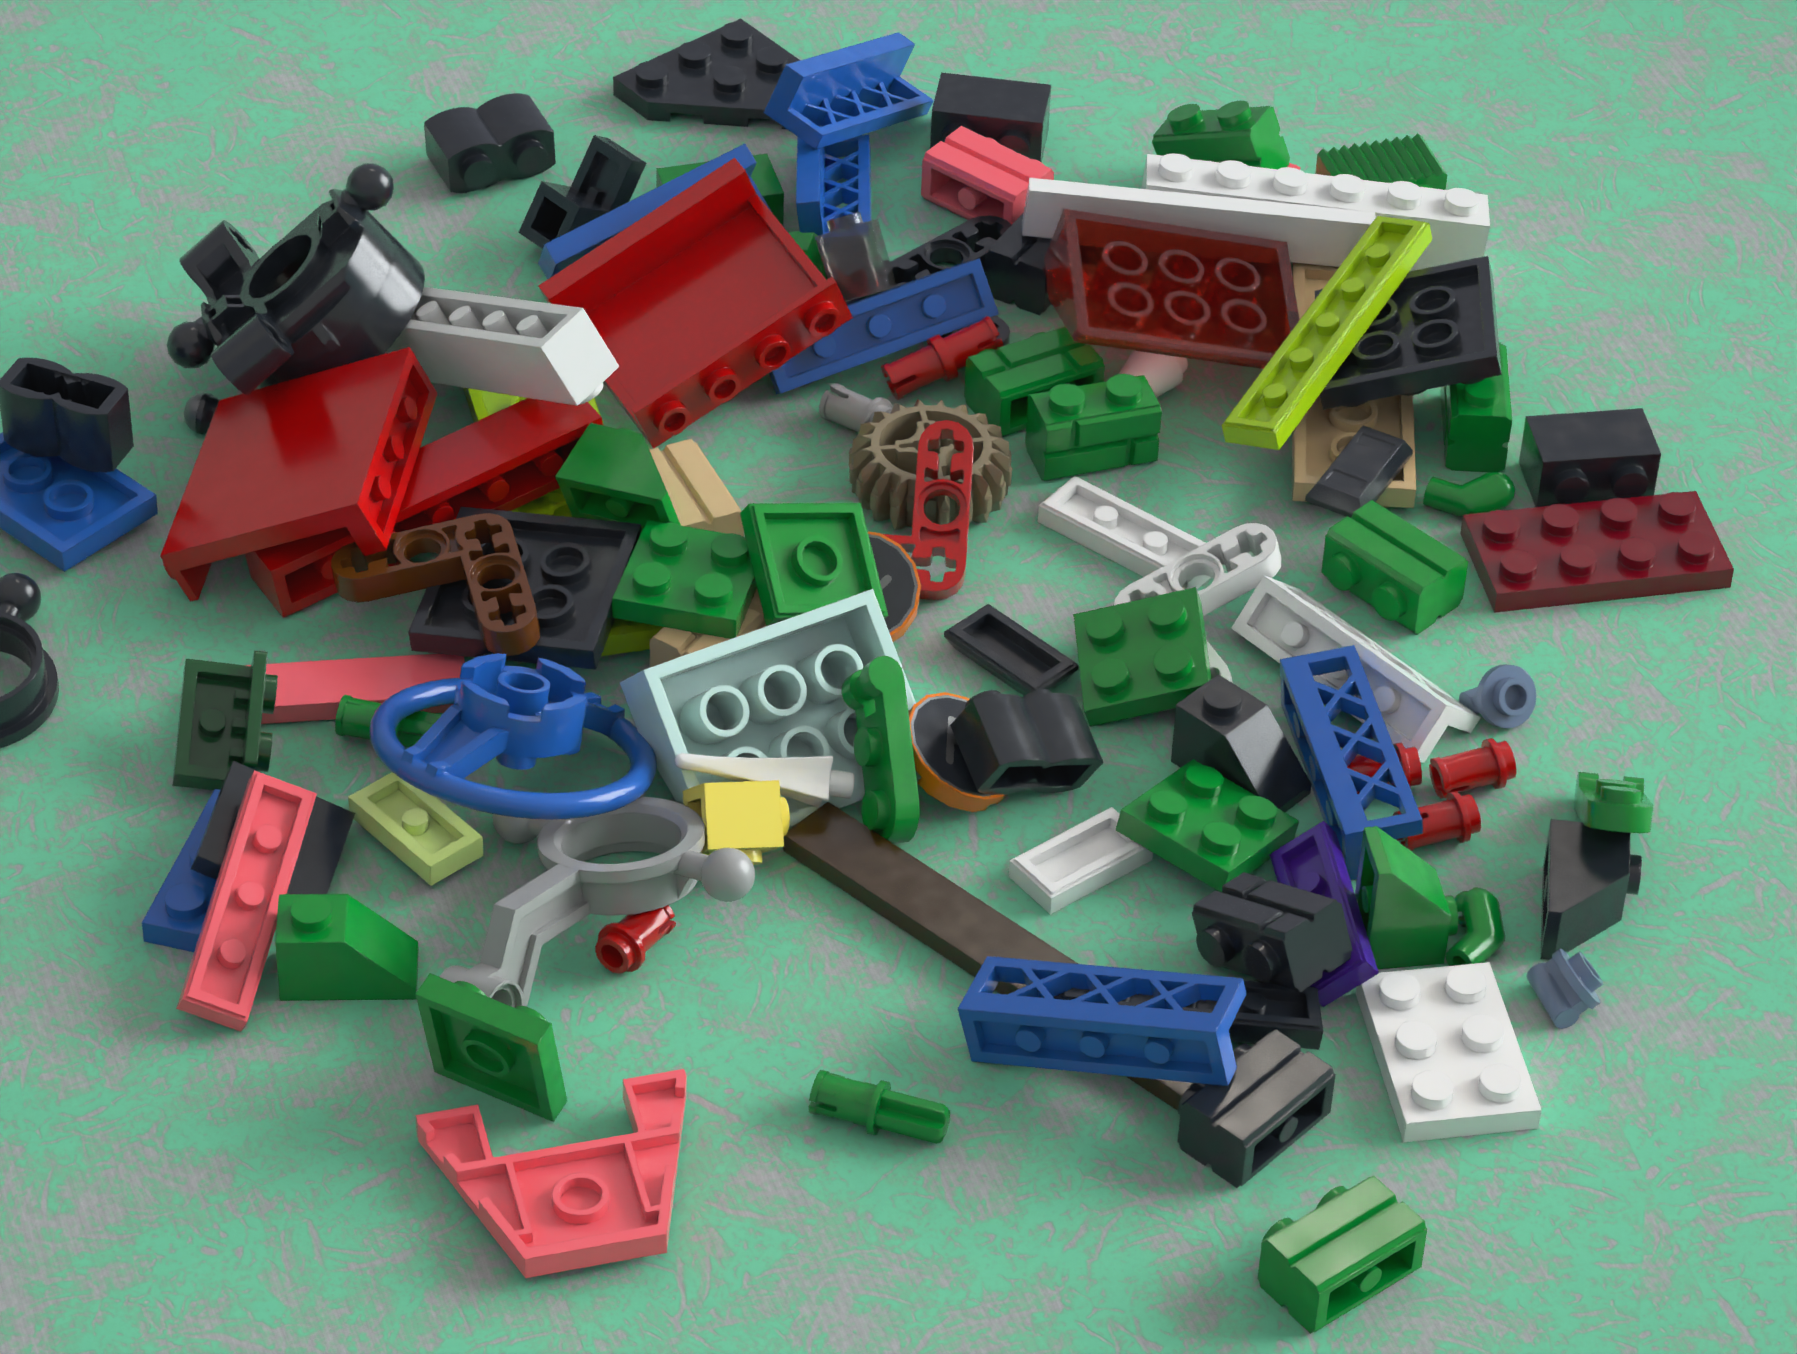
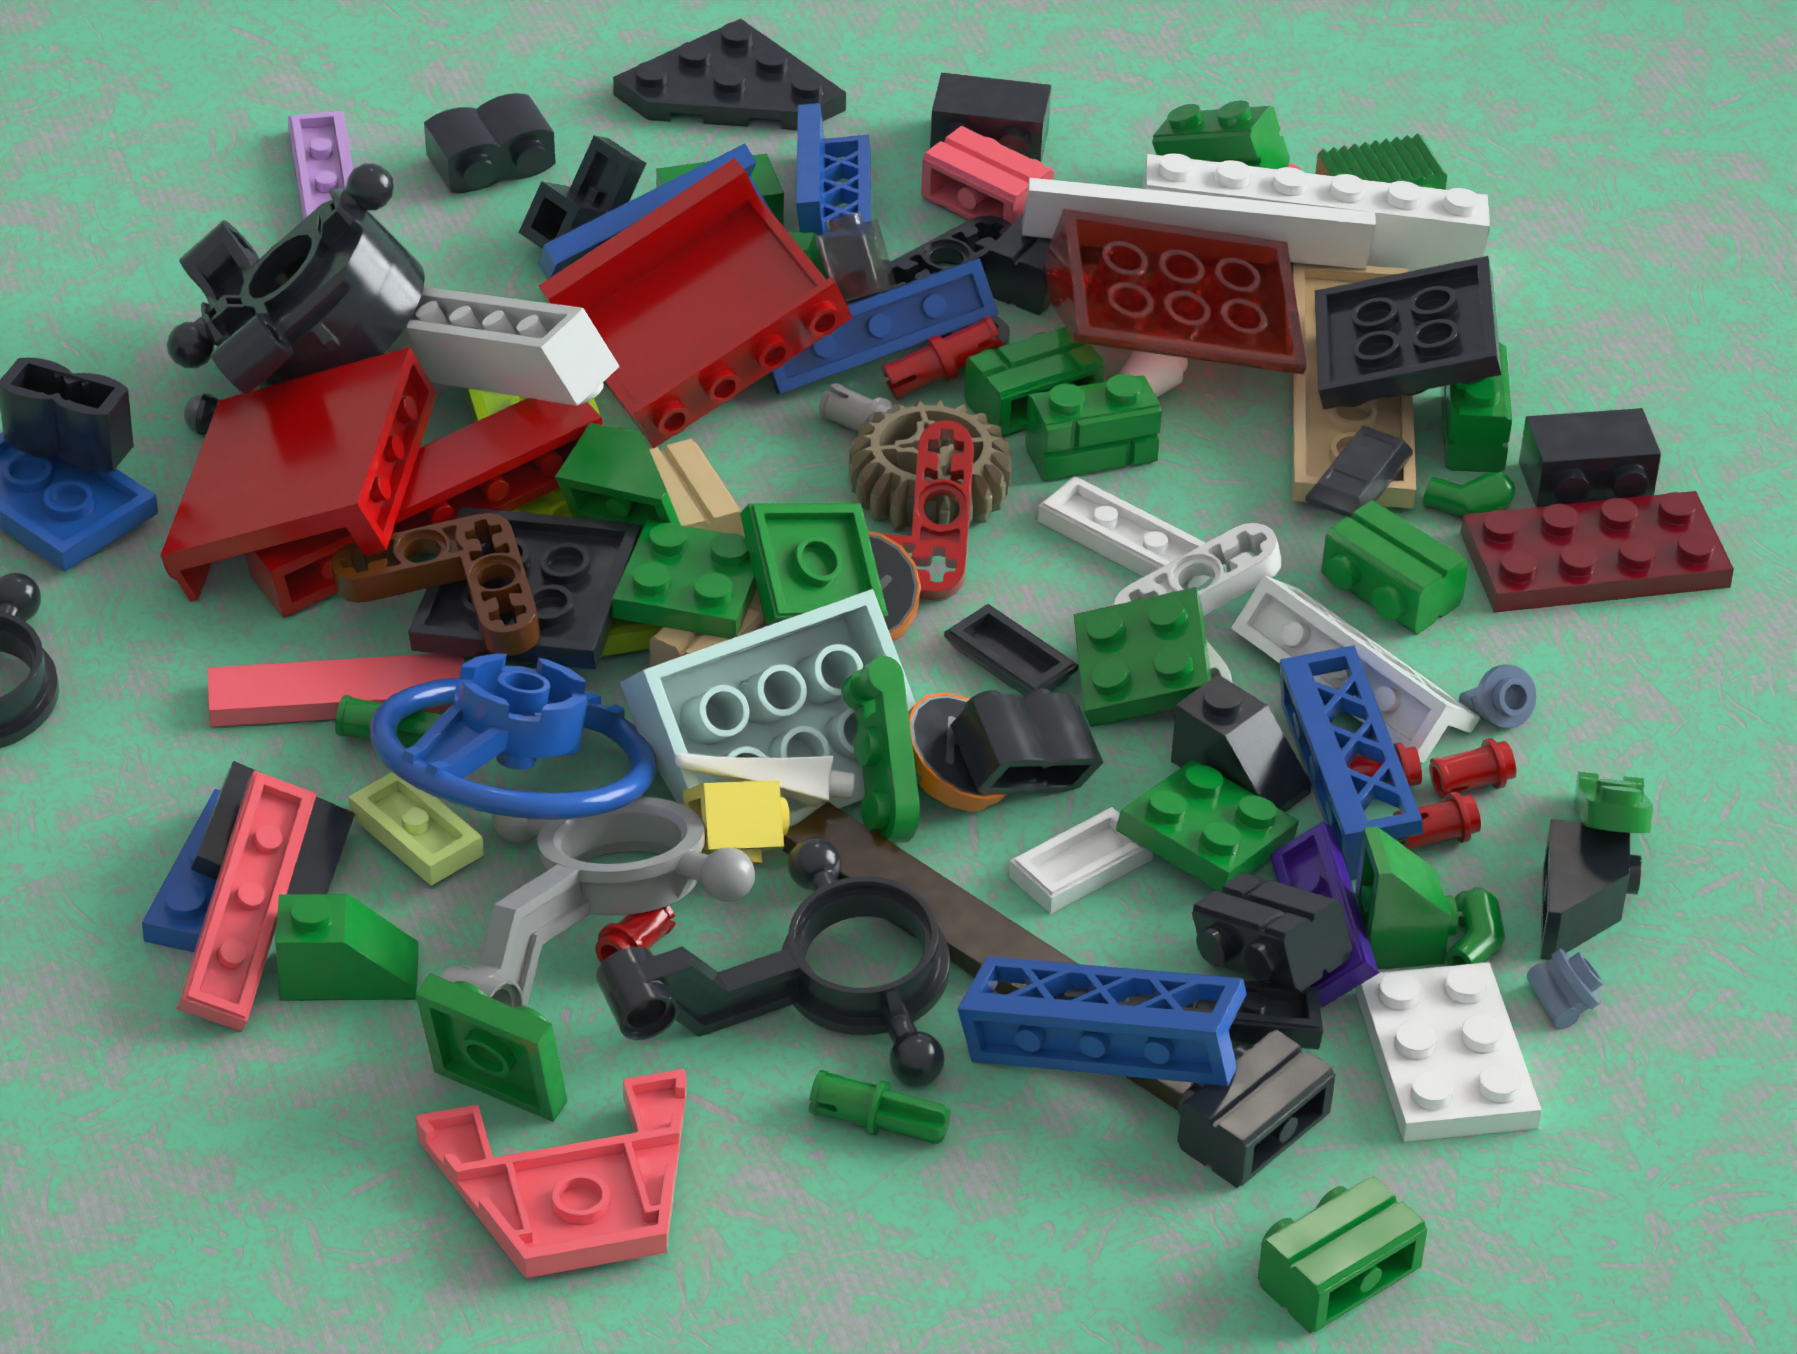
dark green bracket [172,650,278,790] -> none
blue fence [764,32,934,149] -> none
lime tile [1221,216,1433,450] -> none
none -> lavender tile [288,111,353,221]
none -> black piece [596,837,950,1086]

